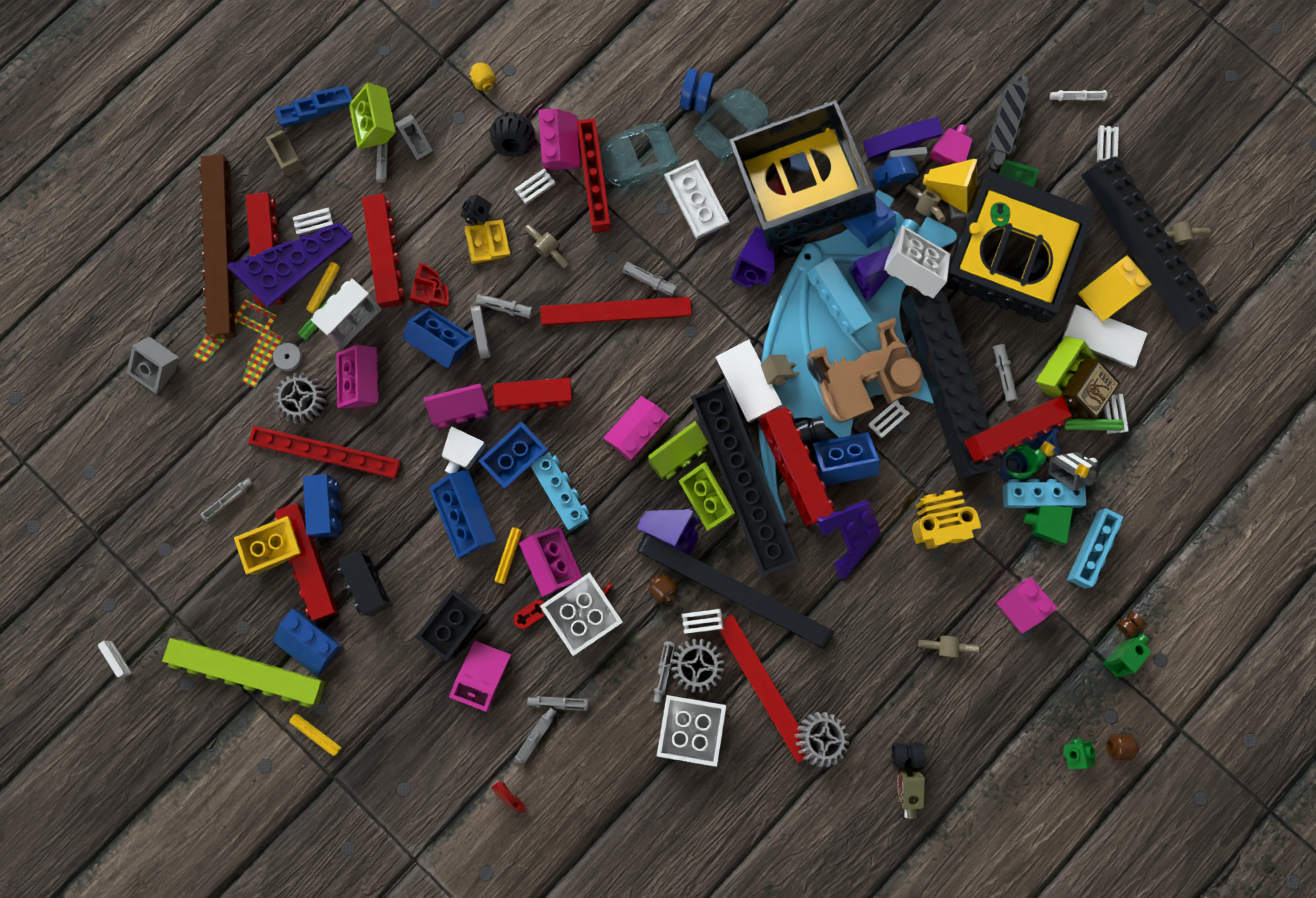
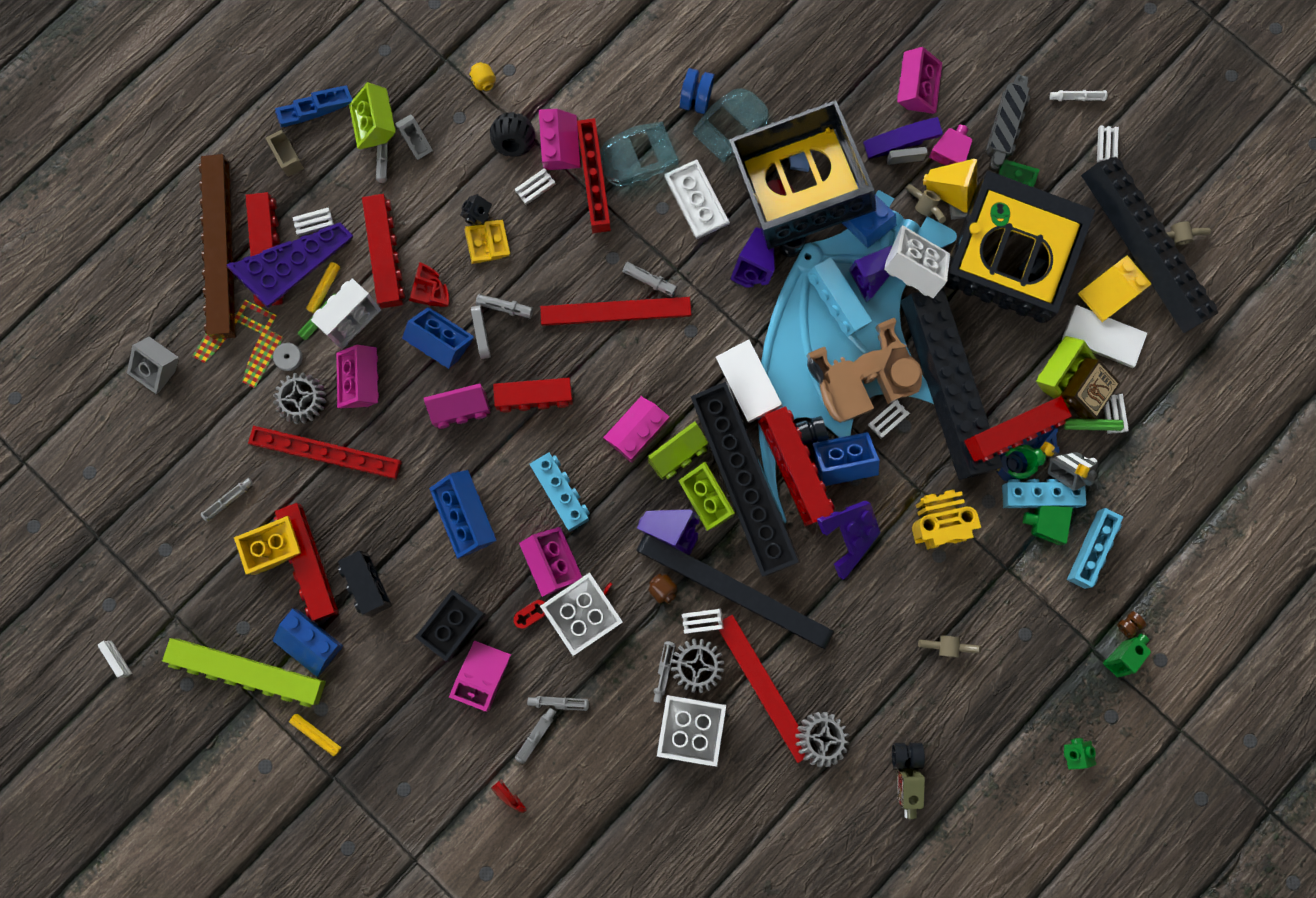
blue brick [303,474,343,539] -> none
white torso [442,427,486,474] -> none
blue slope [479,421,548,489] -> none
yellow axle [494,527,522,584] -> none
dark tan piece [525,224,568,269] -> none
dark tan brick [761,354,799,386] -> none
blue brick [872,156,919,189] -> none
light grey pin [993,344,1018,402] -> none
dark pink slope [996,577,1057,634] -> none
reddish brown head [1106,734,1139,761] -> none
none -> dark pink slope [897,47,942,114]

